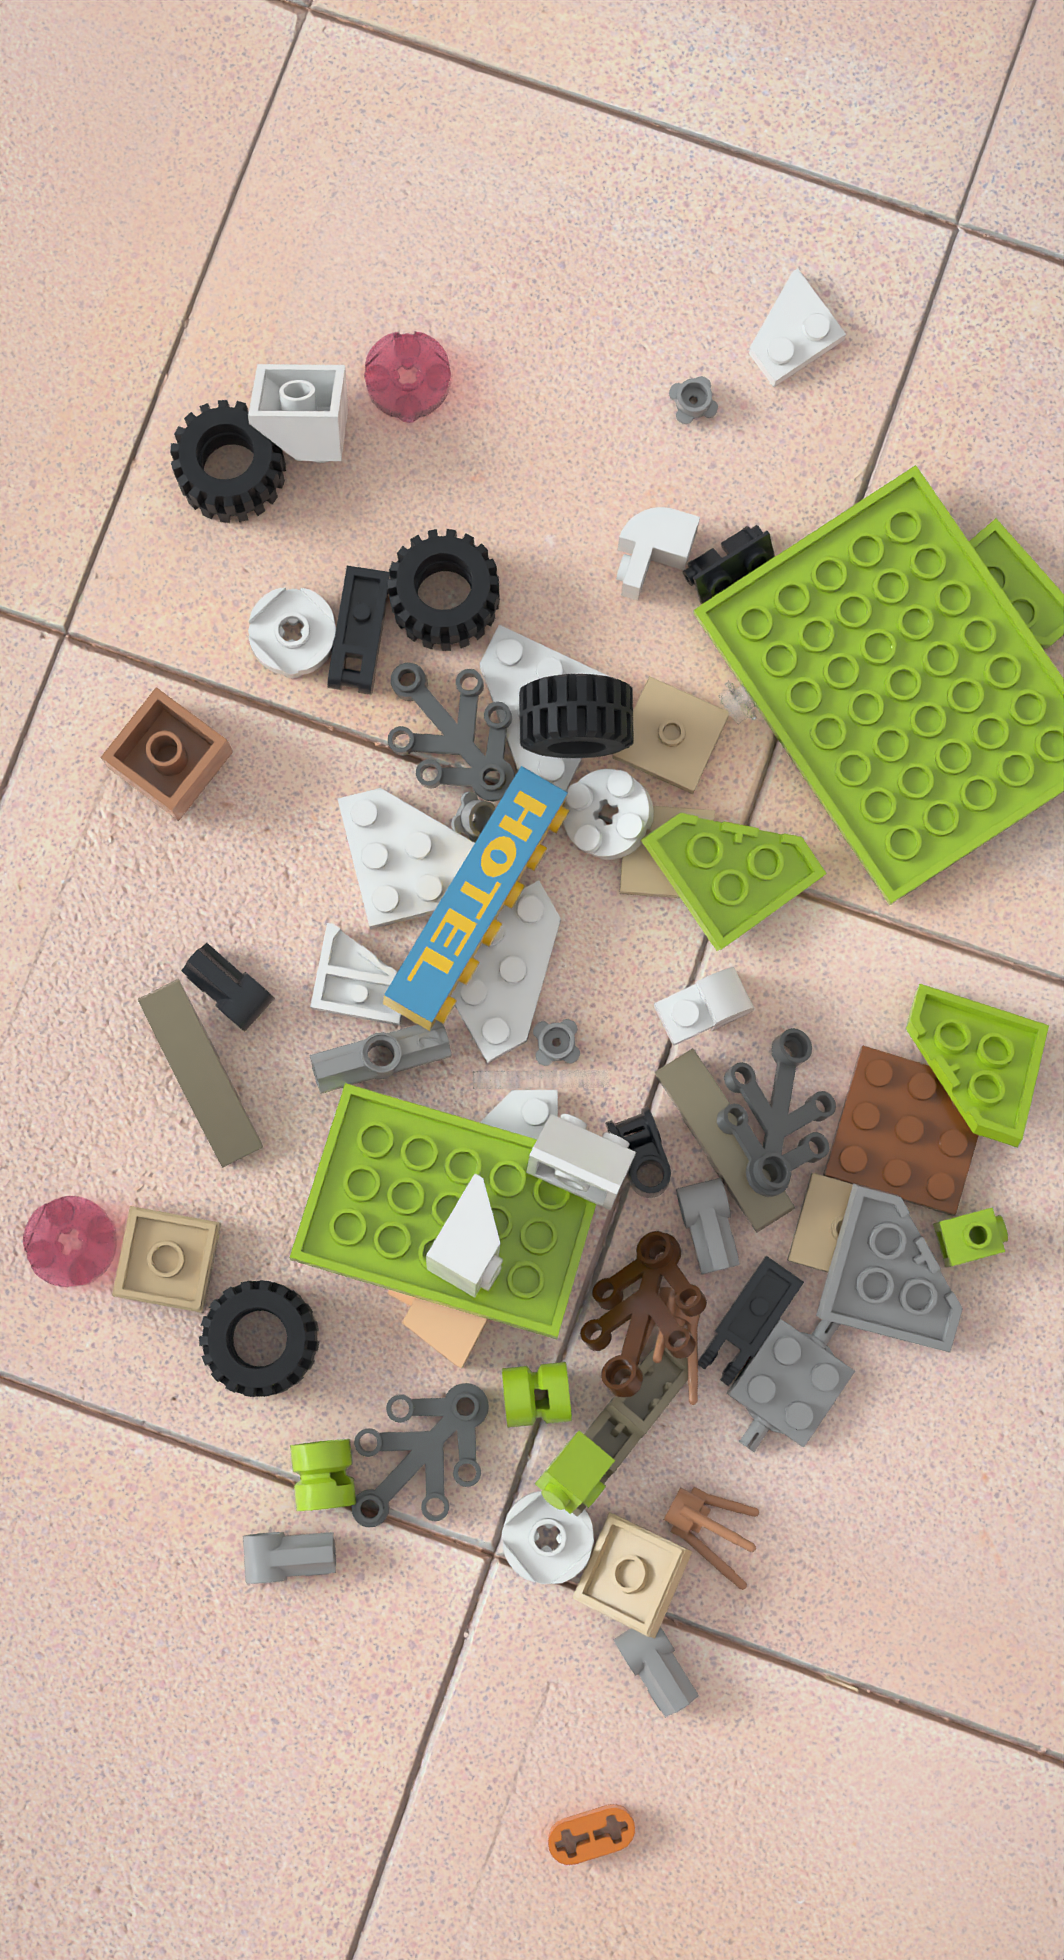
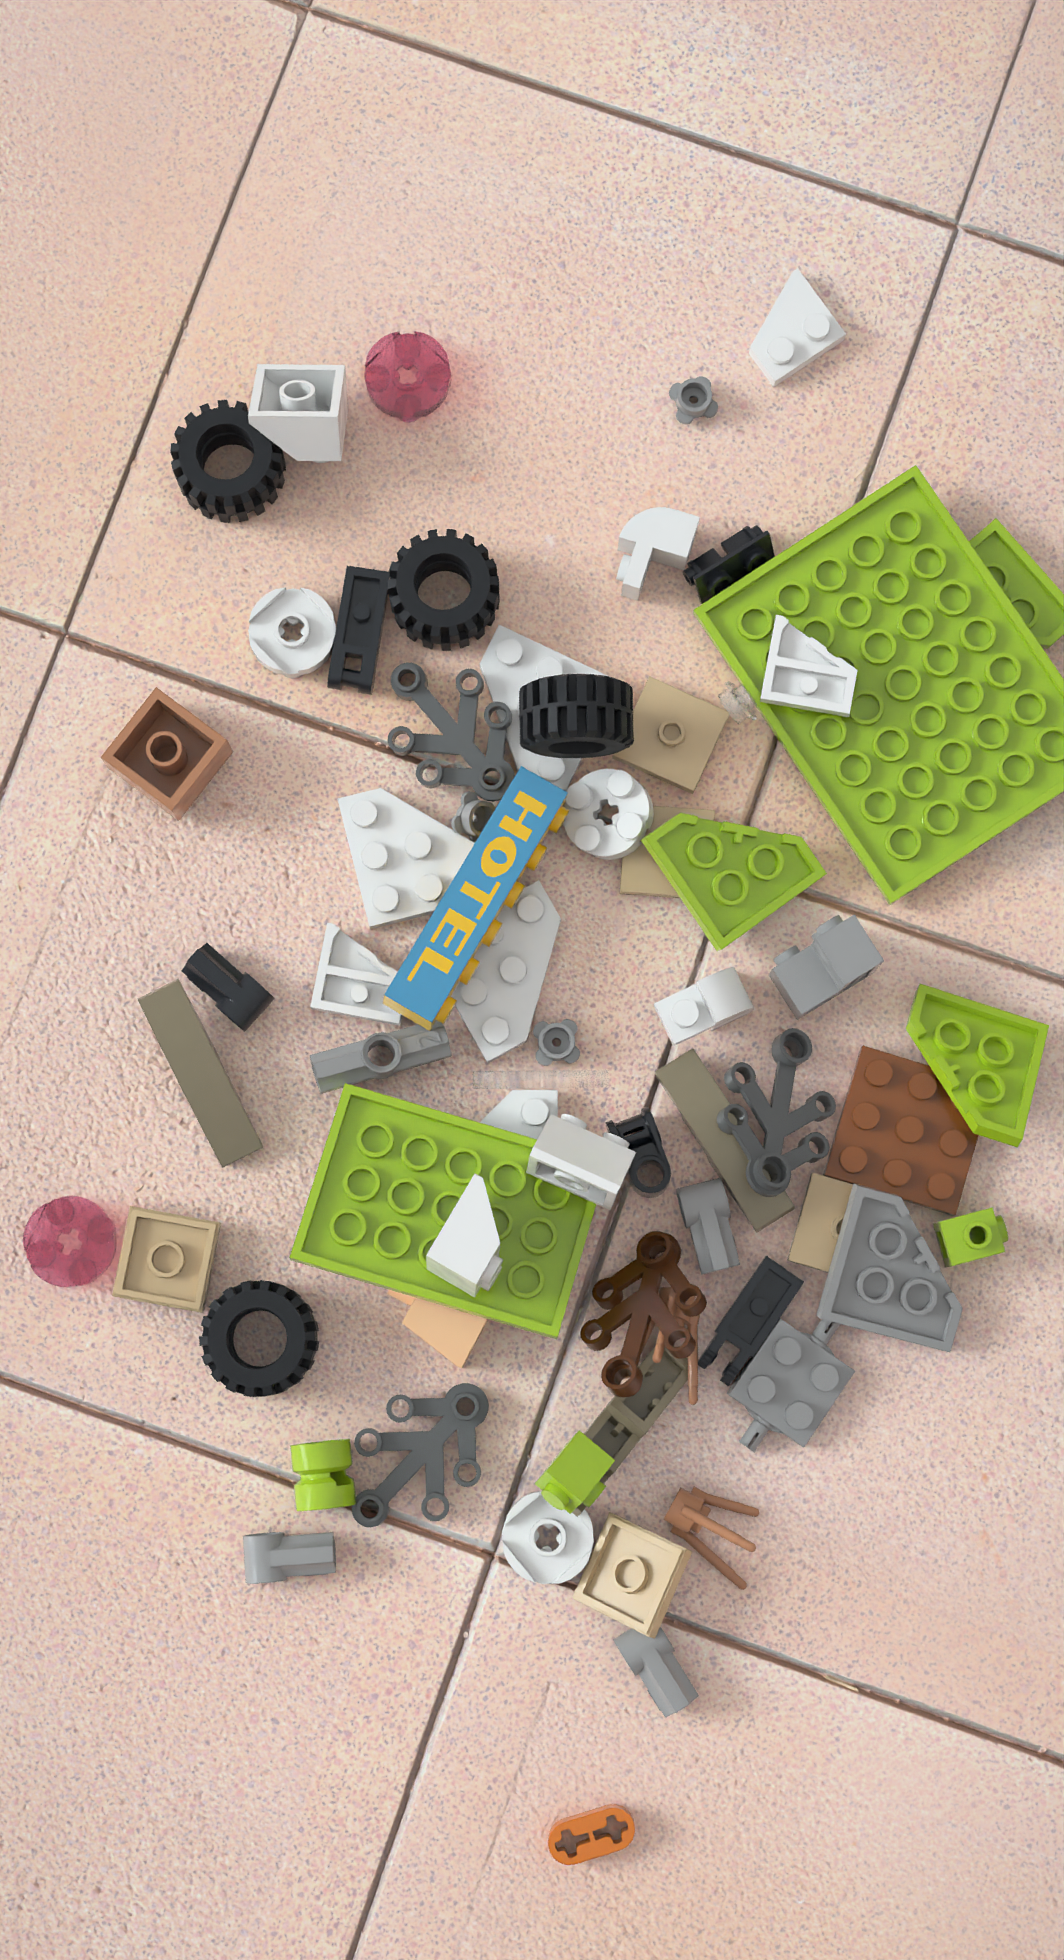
lime wheel [502,1362,572,1428] -> none
none -> white wing [760,615,857,717]
none -> light grey brick [769,914,884,1020]

